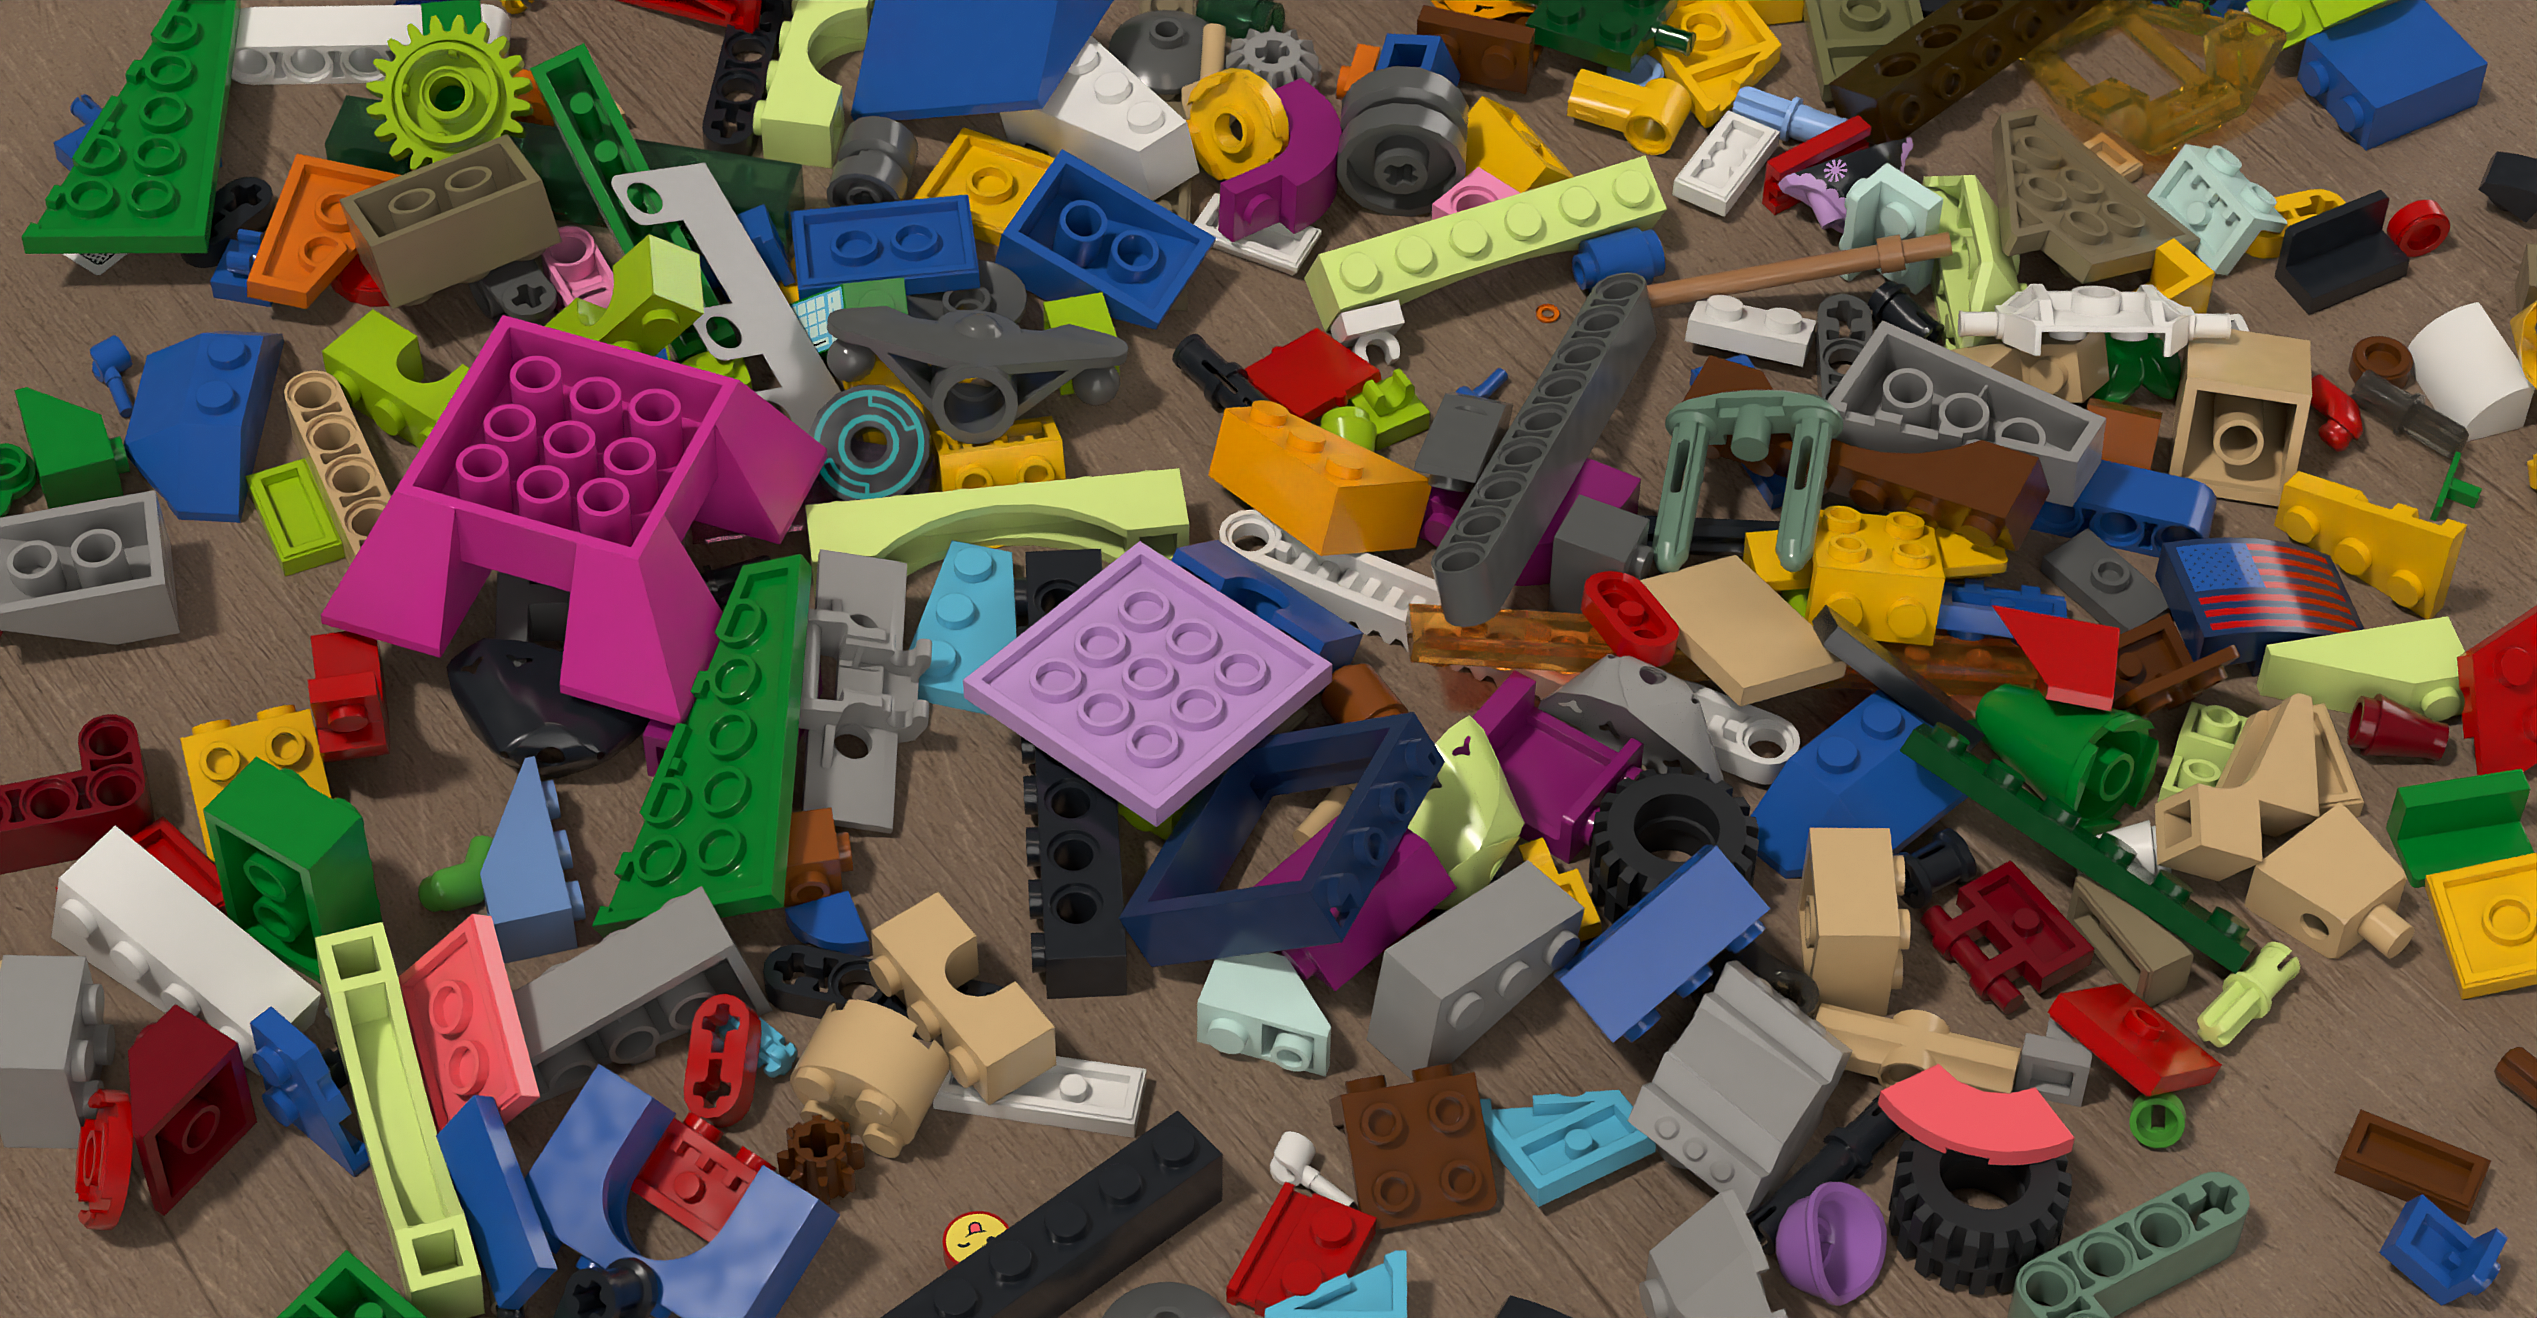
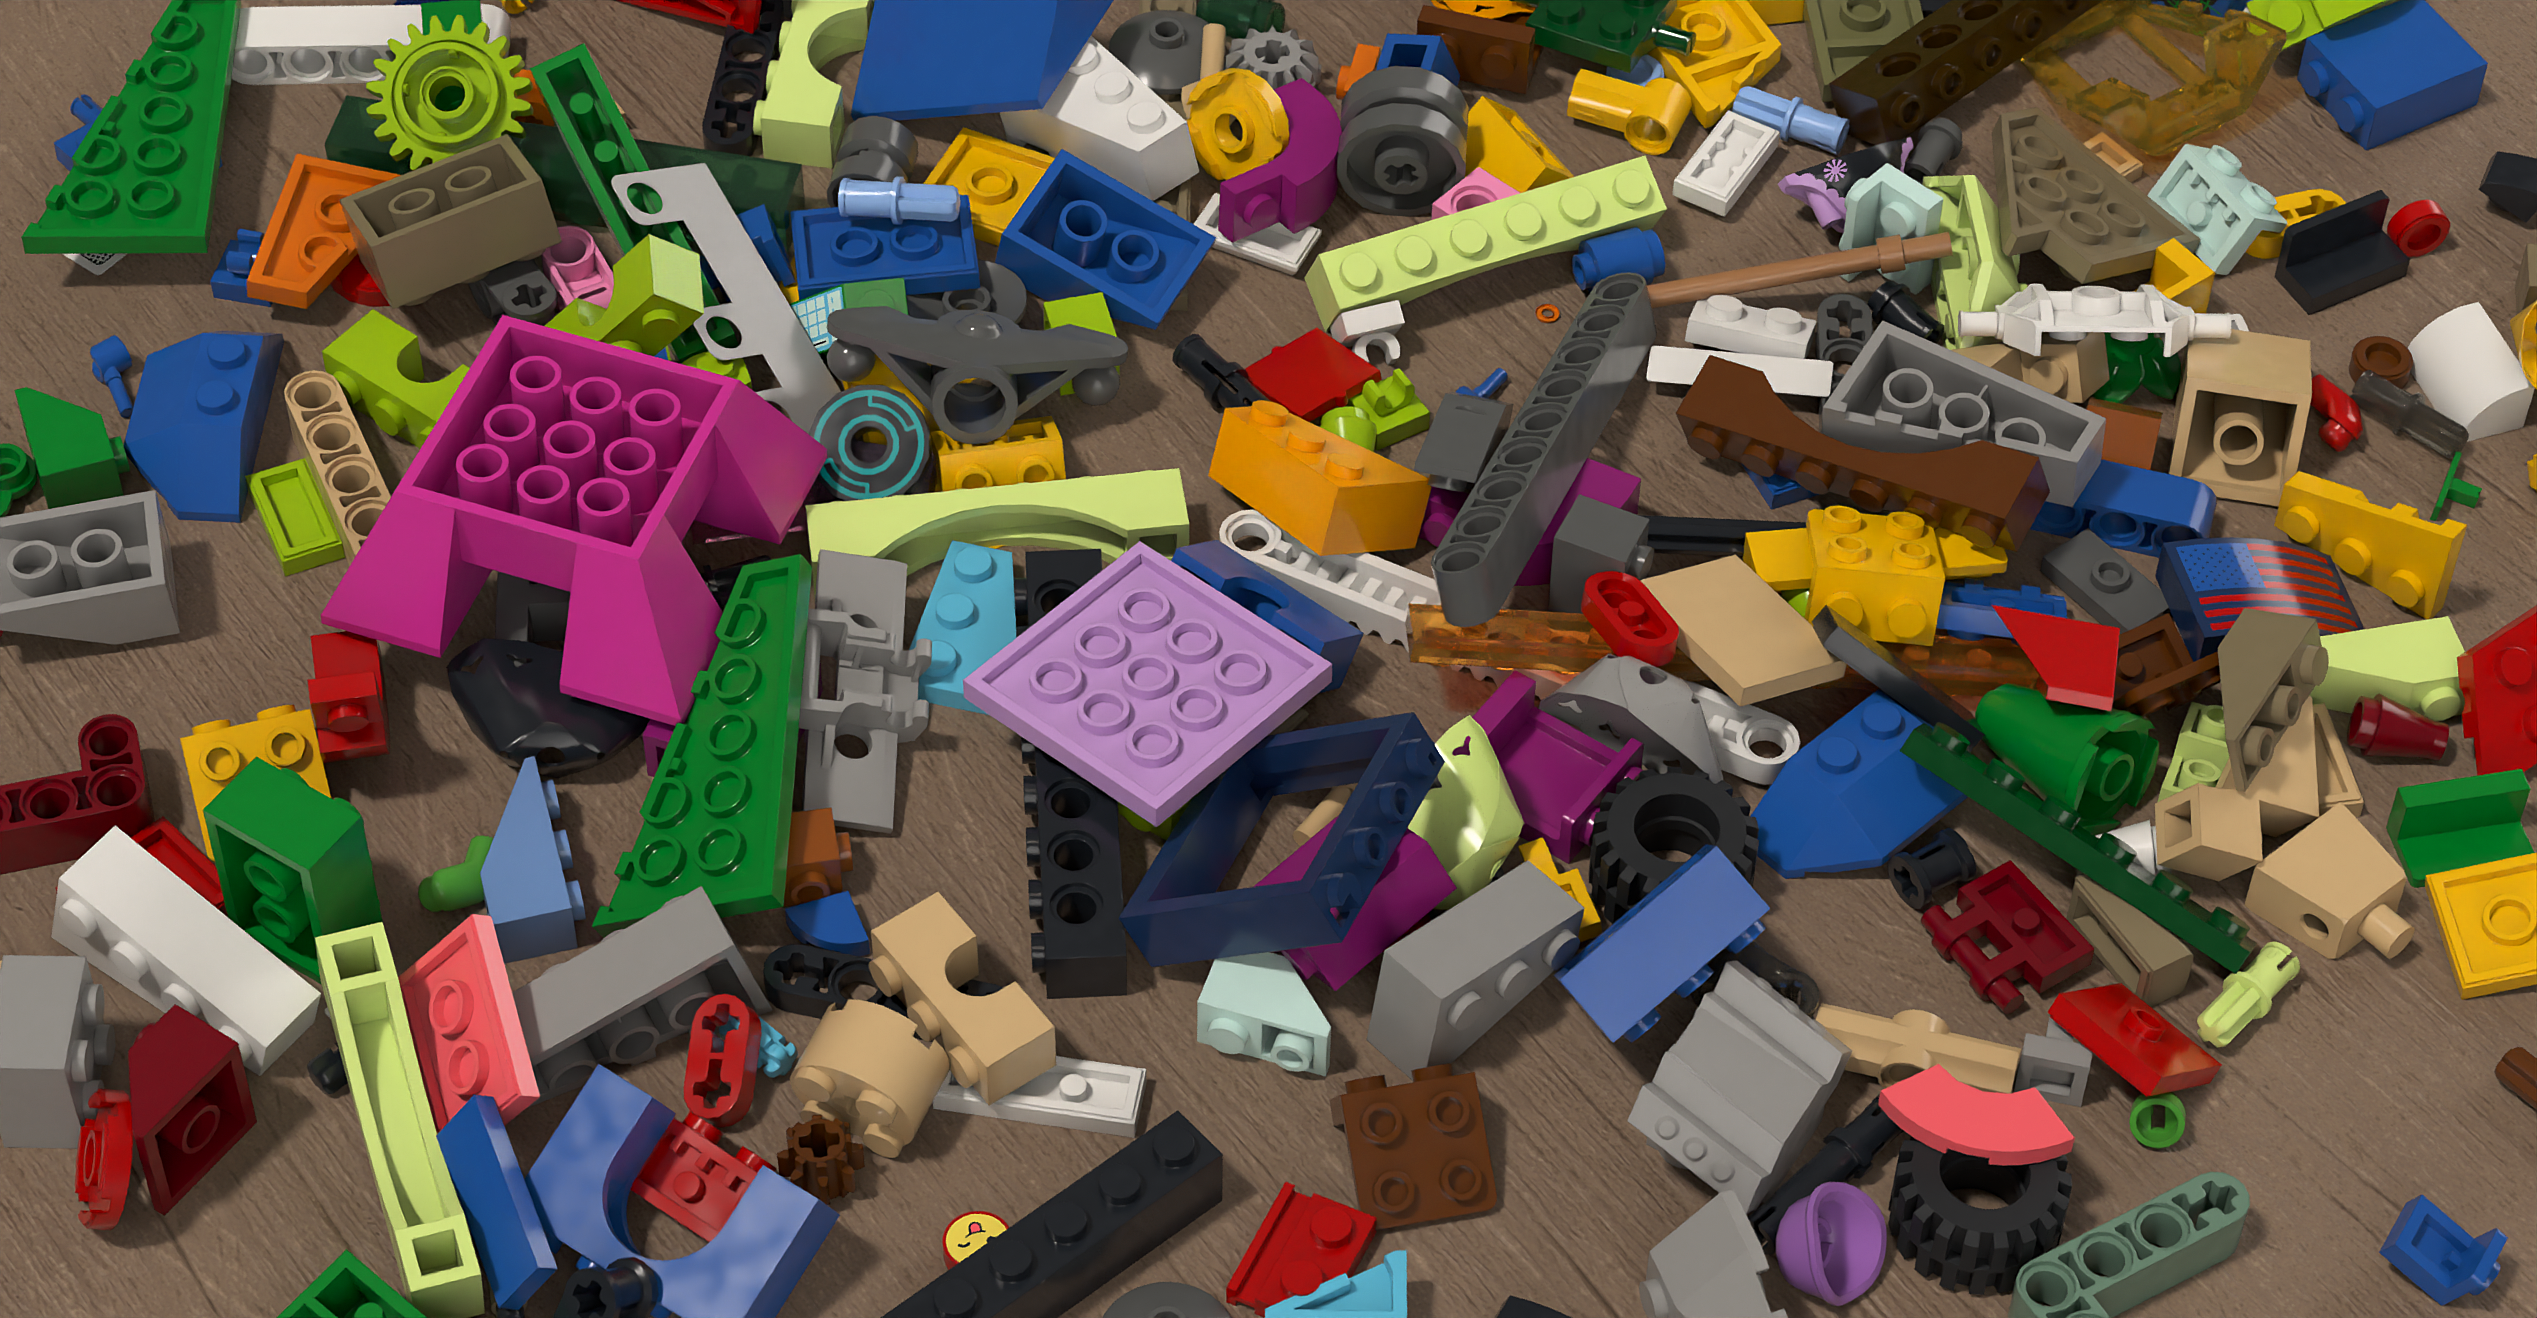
black beam [181,177,275,268] -> none
blue wing [250,1006,370,1177] -> none
white hand [1270,1131,1355,1208] -> none
dark orange brick [1321,664,1408,724] -> none
medium azure wing [1480,1090,1656,1207] -> none
sand green piece [1652,389,1843,574] -> none
red tile [1762,115,1871,215] -> none
tan brick [1797,828,1911,1016] -> none
reddish brown tile [2334,1109,2491,1225] -> none
none -> light blue axle [838,176,960,225]
none -> white sticker [1646,346,1833,397]
none -> dark grey pin [1904,118,1963,184]
none -> dark tan slope [2218,608,2329,792]

